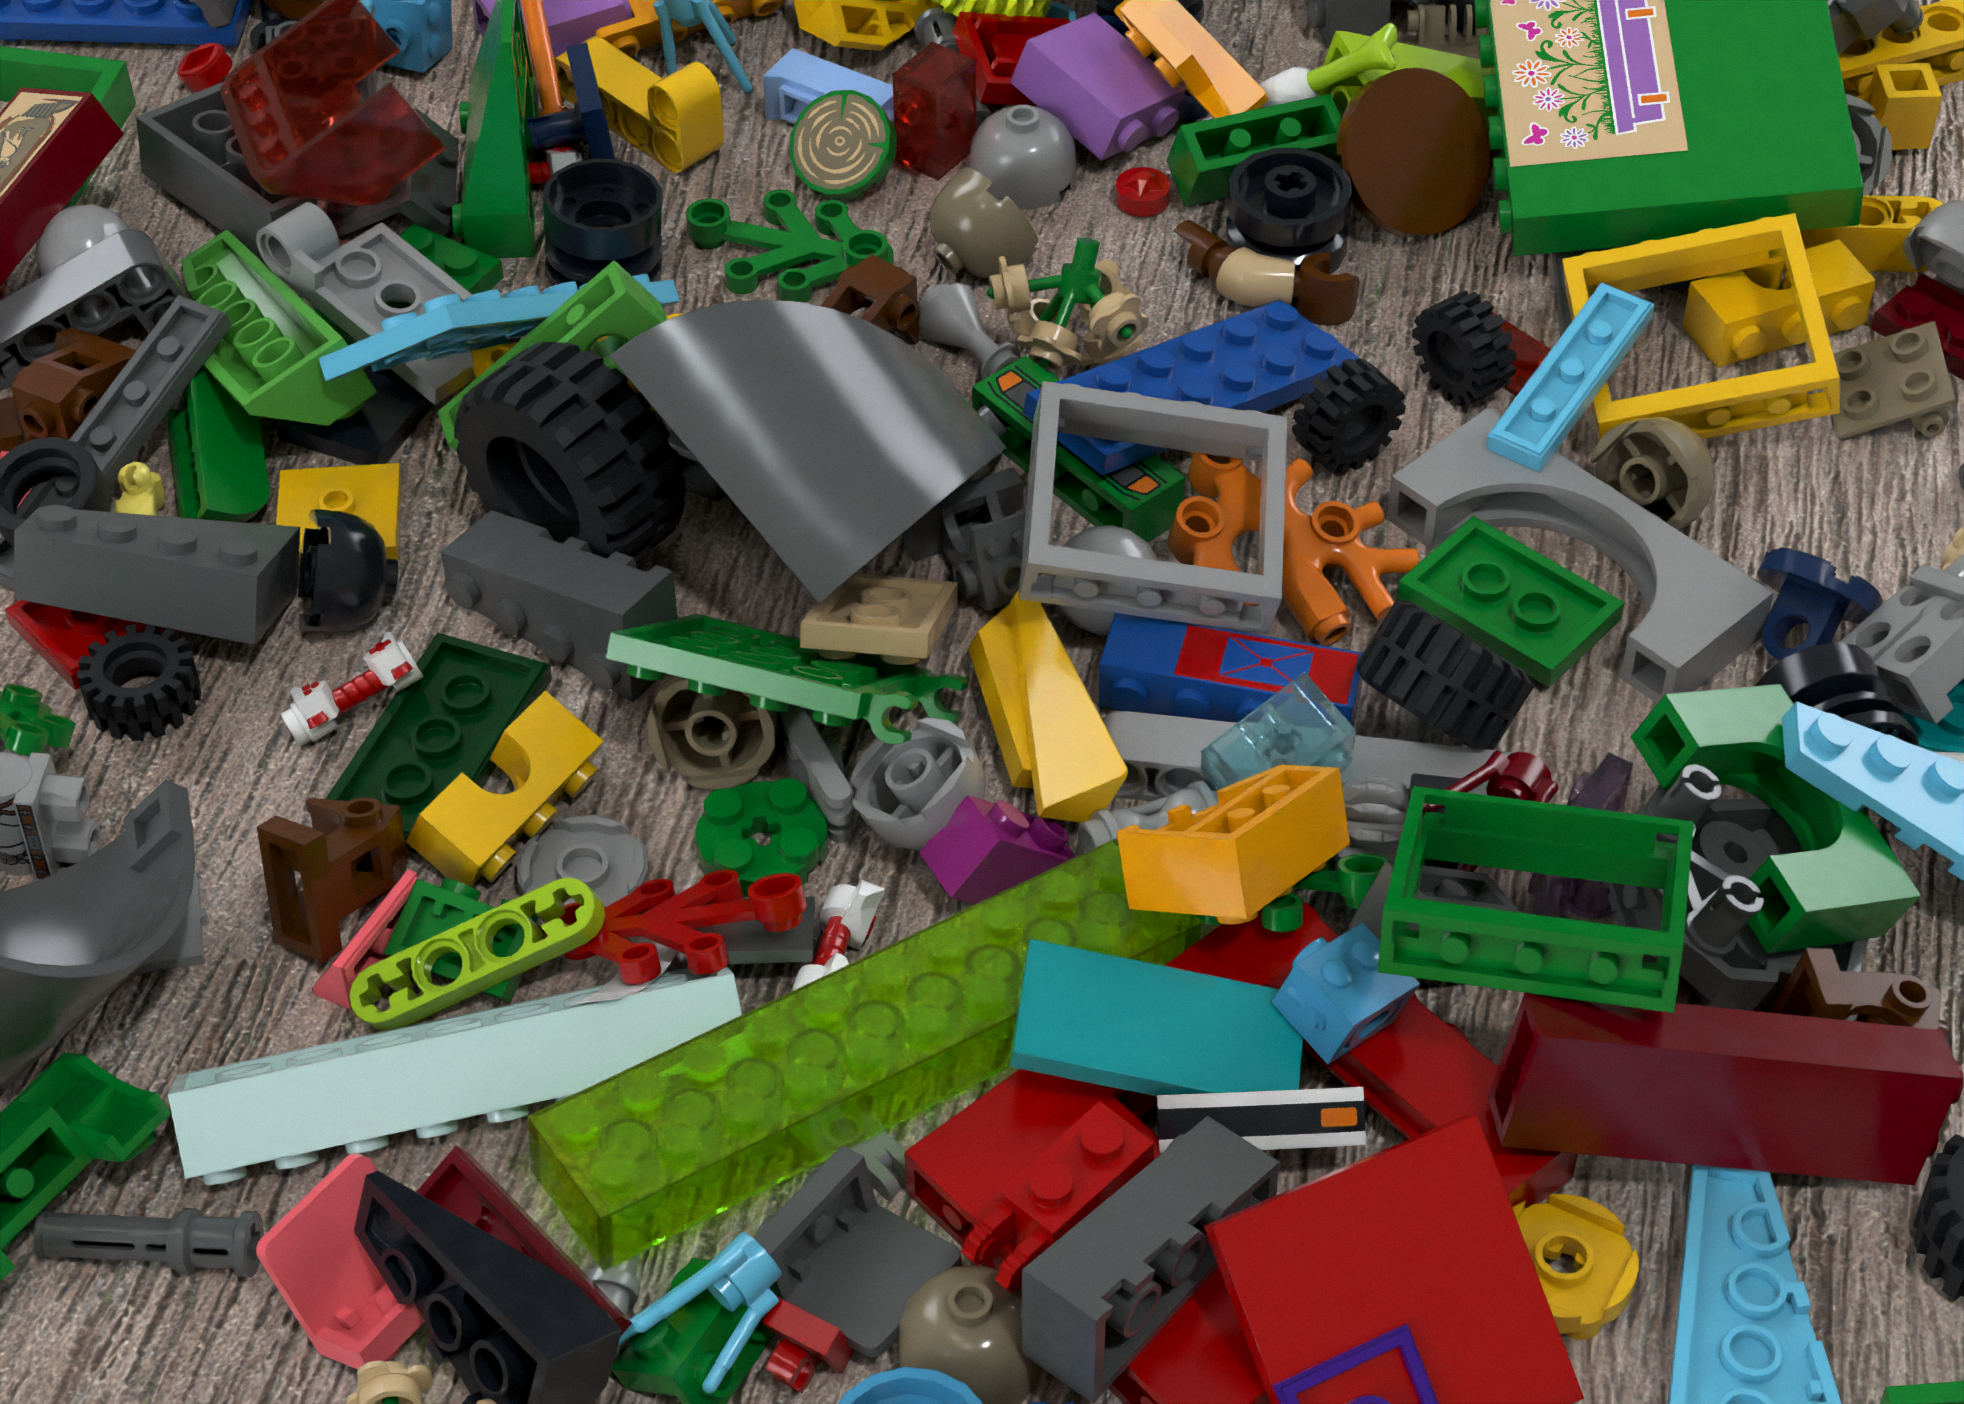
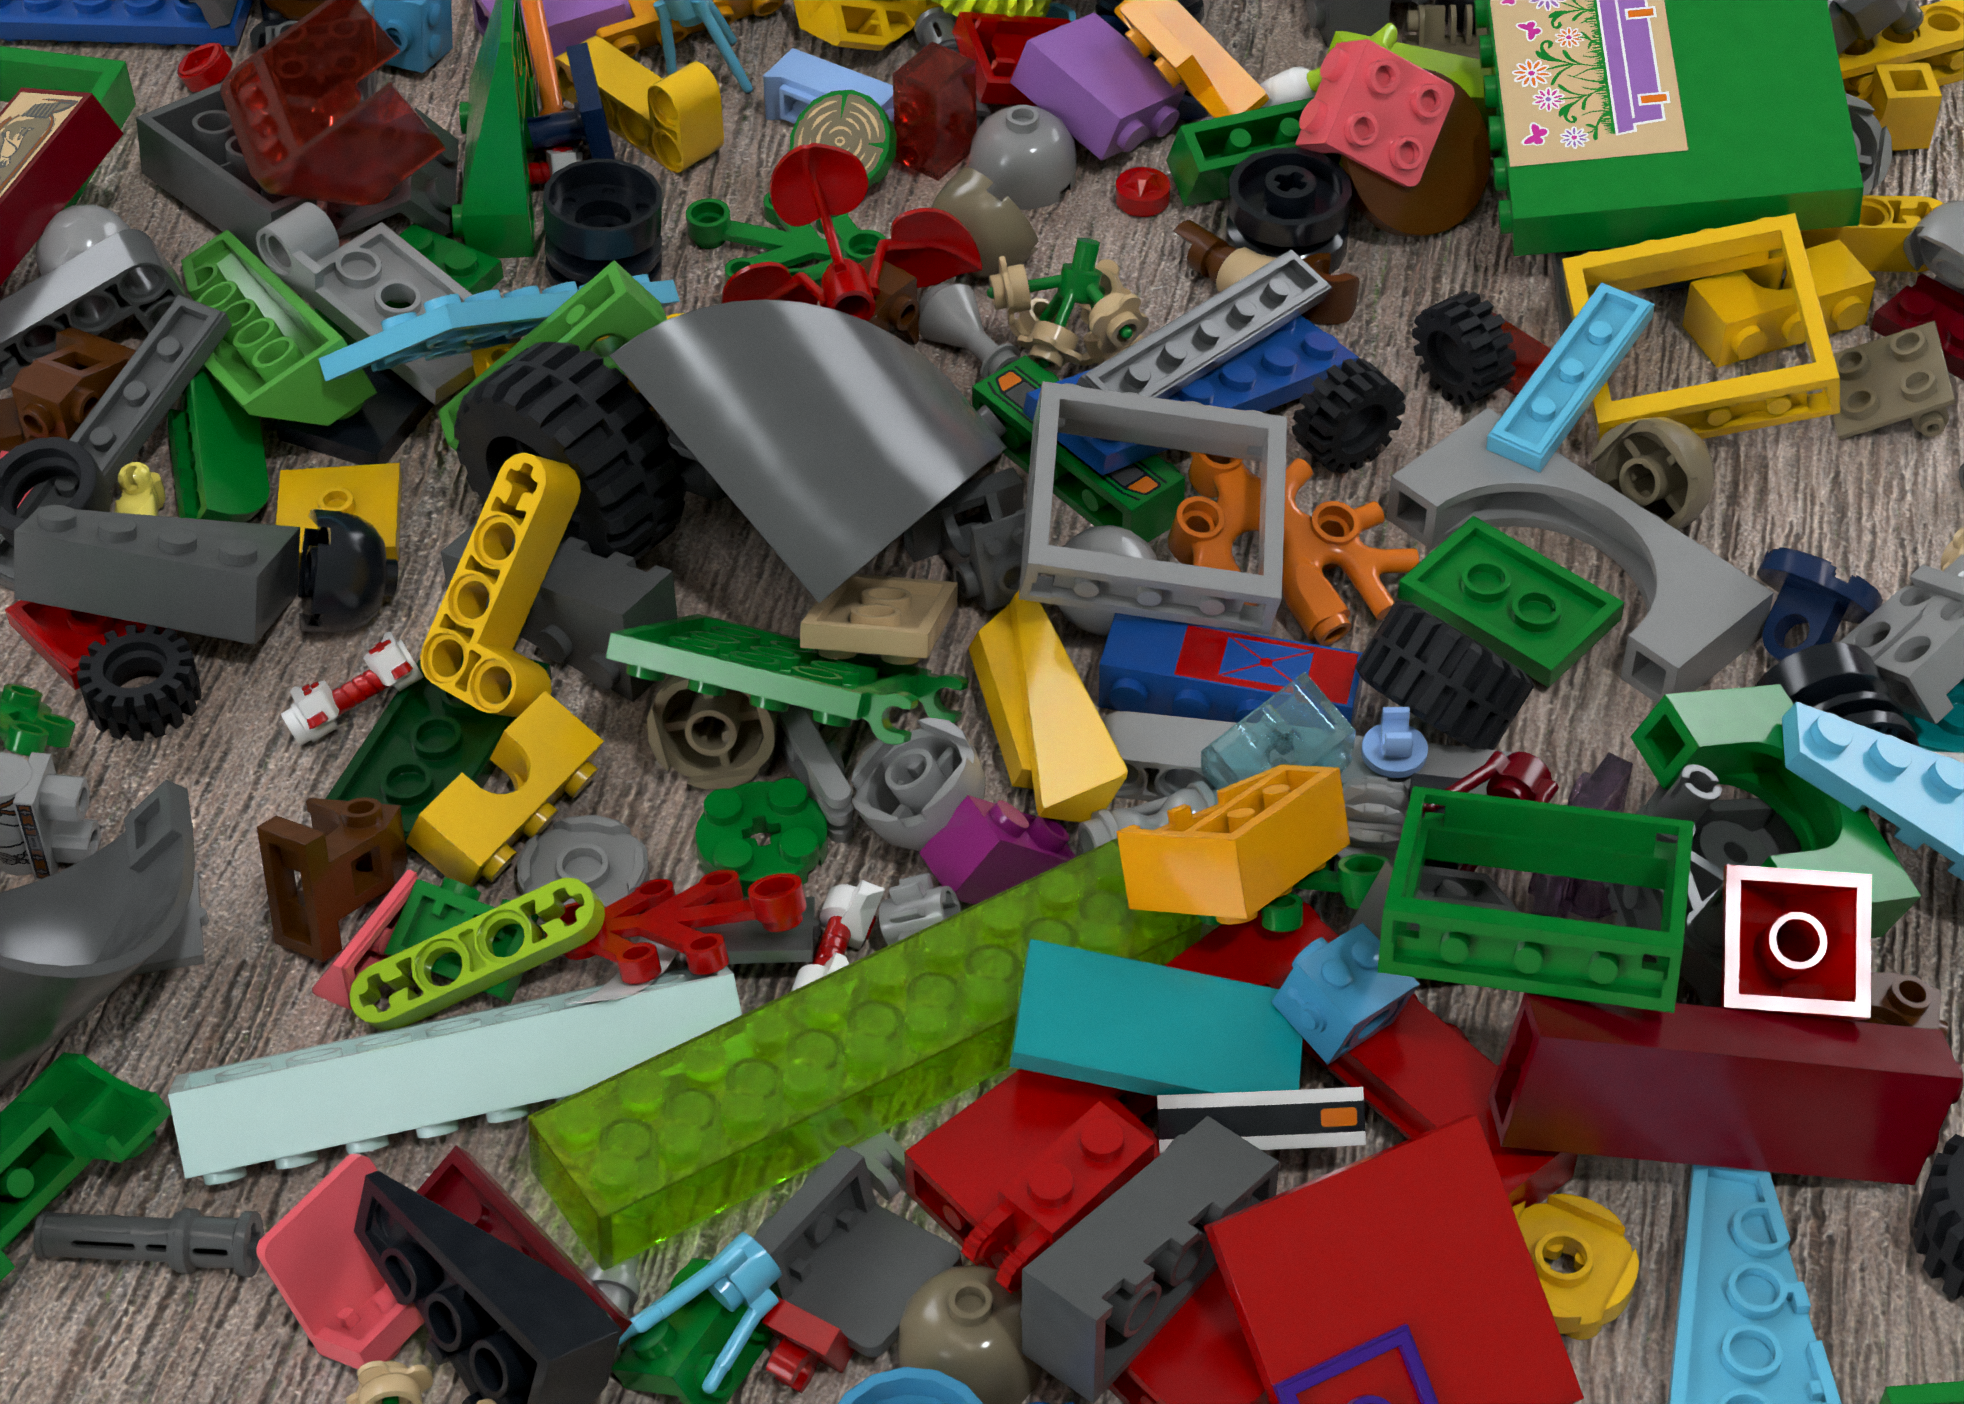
none -> yellow beam [420,453,581,718]
none -> red plant [721,143,982,321]
none -> light grey gear [879,873,962,962]
none -> tile [1076,250,1332,399]
none -> coral bracket [1295,39,1455,187]
none -> light blue plate [1361,707,1428,778]
none -> red slope [1721,864,1872,1021]

